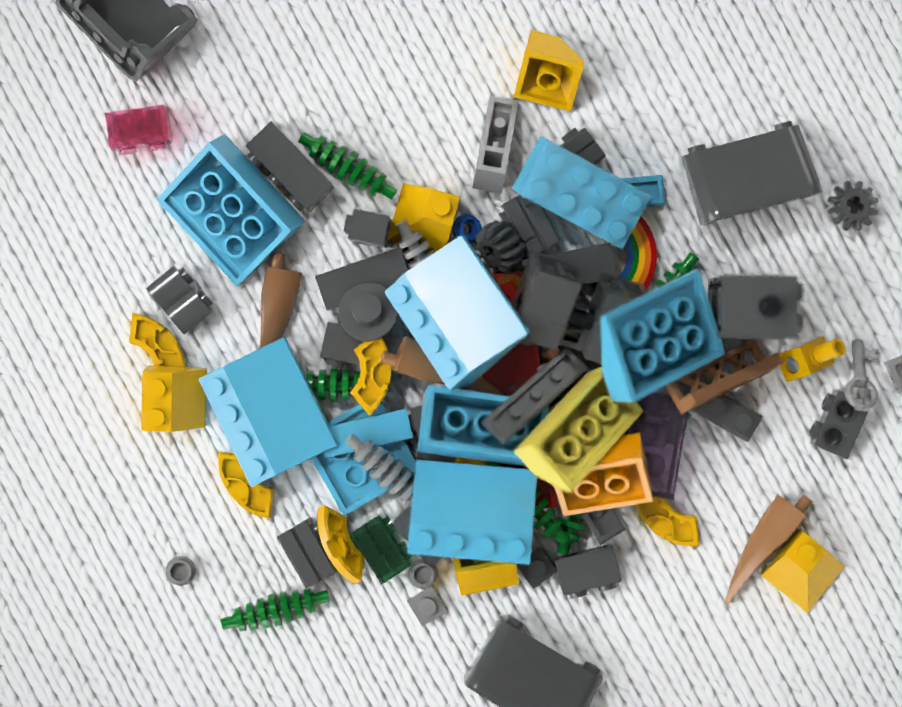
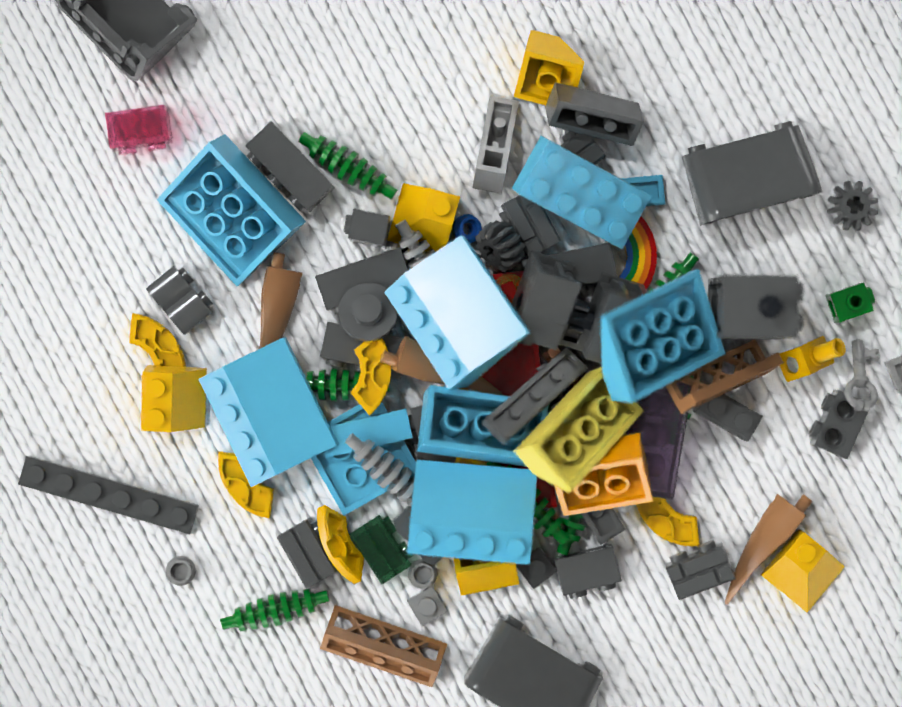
none -> dark grey plate [18,455,199,534]
none -> medium nougat fence [320,605,447,687]
none -> dark grey brick [545,82,644,146]
none -> dark grey brick [666,540,735,600]
none -> green brick [825,282,875,323]

